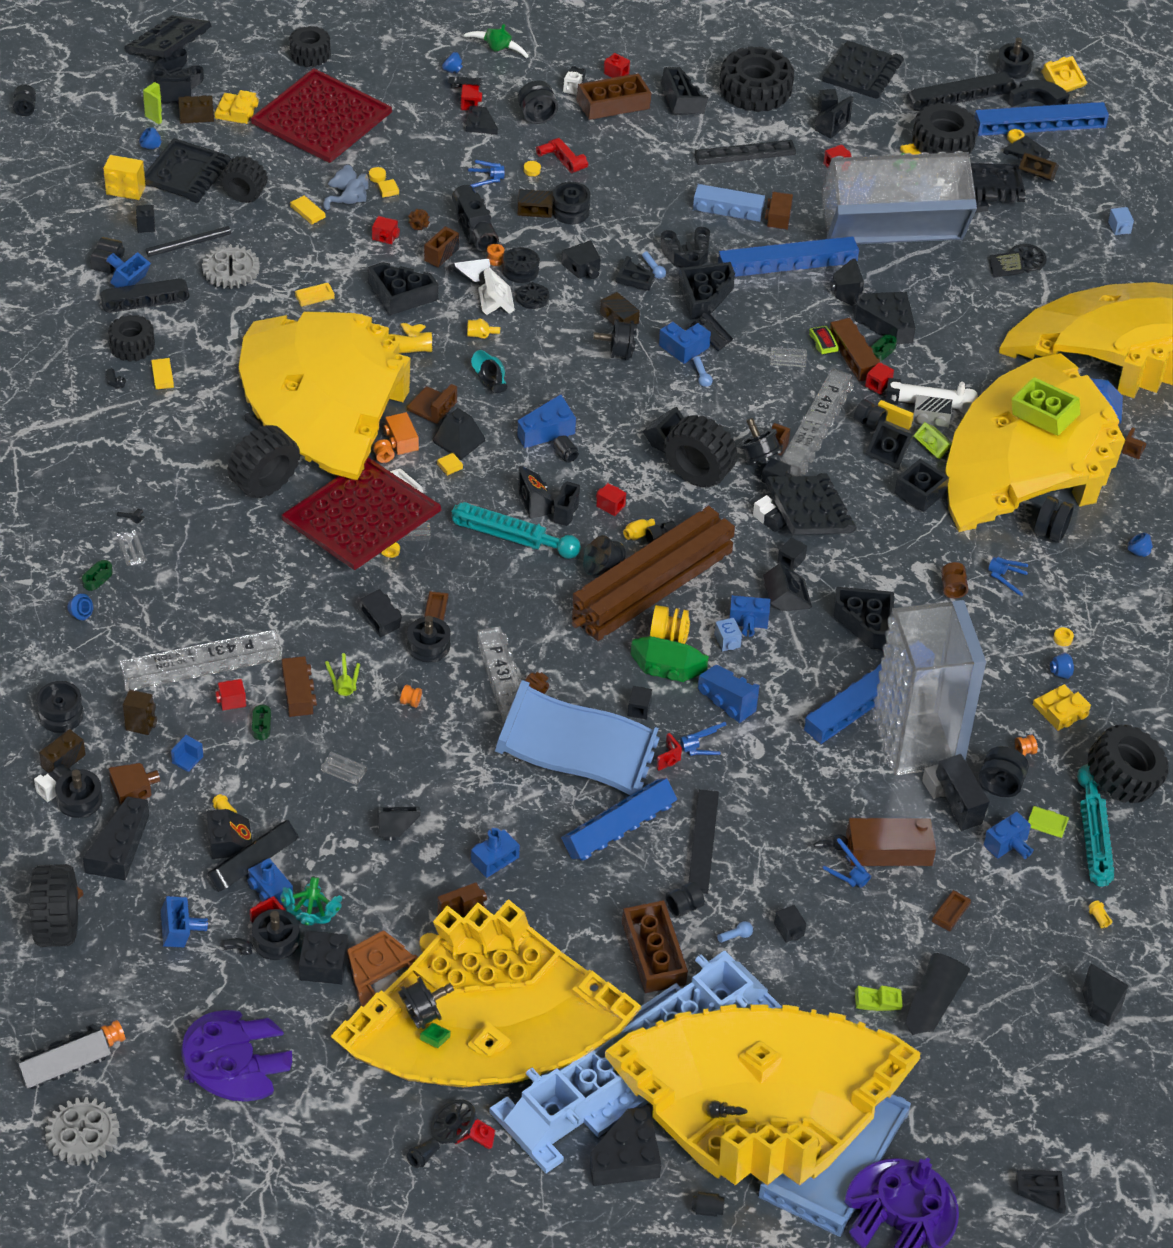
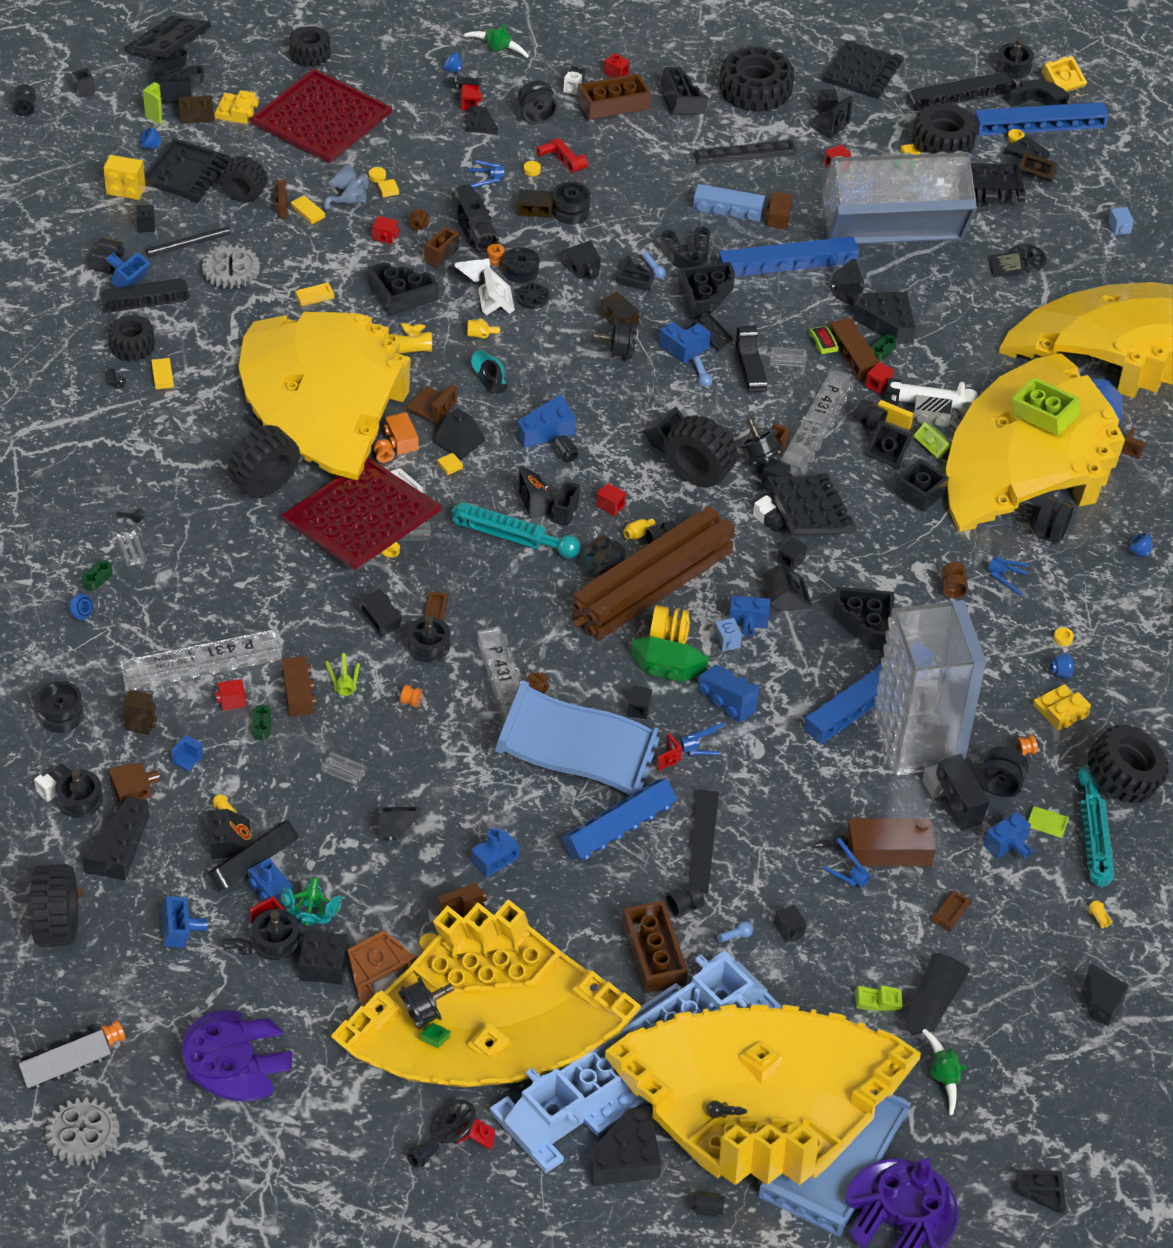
dark brown brick [39,729,86,773] -> none
none -> black brick [72,68,95,98]
none -> reddish brown hinge [275,179,288,219]
none -> black beam [735,325,767,393]
none -> green helmet [922,1029,967,1115]

